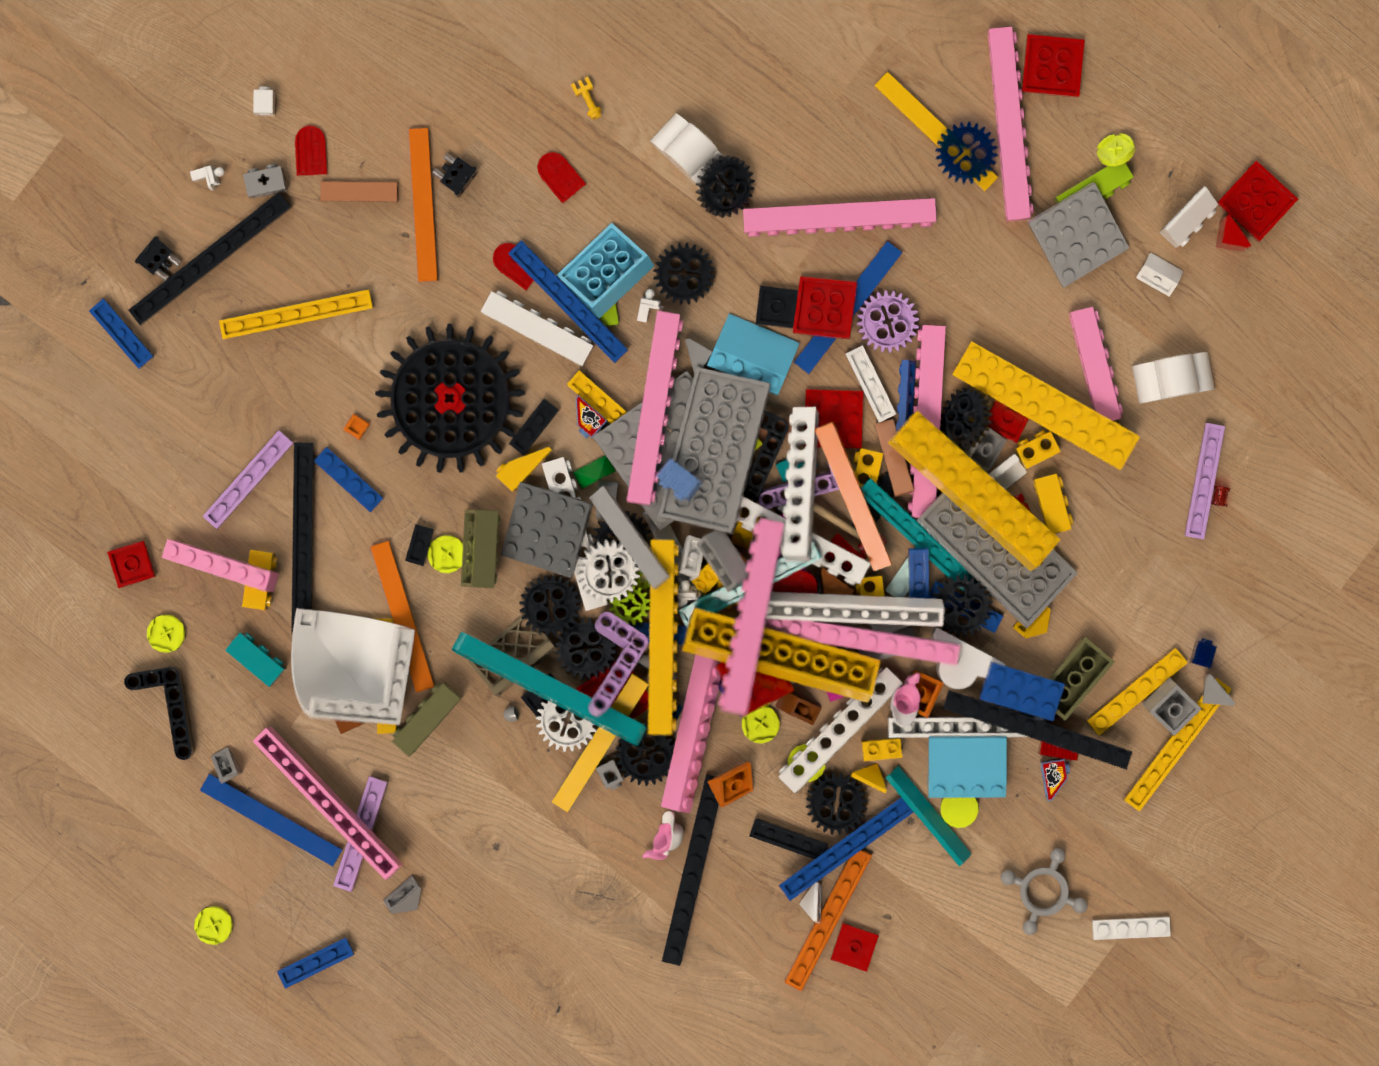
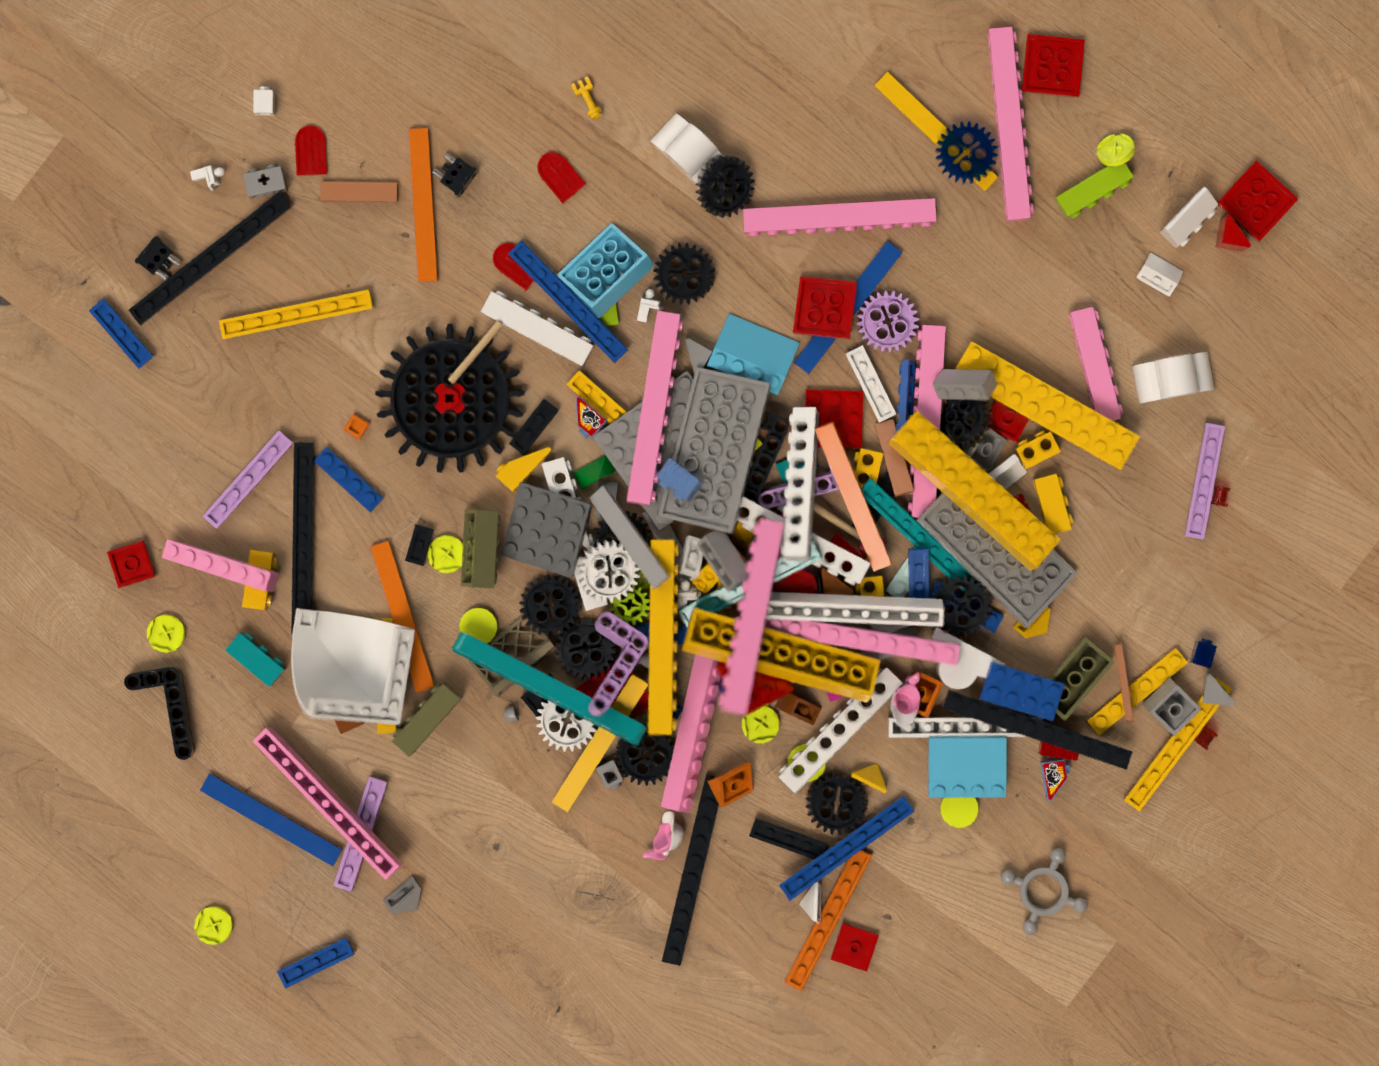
light grey slope [211,747,242,784] -> none
black plate [755,286,798,329] -> none
yellow brick [861,738,902,761] -> none
teal tile [885,766,972,866] -> none
light grey plate [1027,182,1129,288] -> none
white plate [1092,916,1170,940] -> none
none -> tan bar [448,321,503,384]
none -> neon yellow tile [459,608,498,644]
none -> light grey brick [932,369,998,400]
none -> nougat tile [1115,644,1134,724]
none -> clear red bush [1193,725,1218,750]

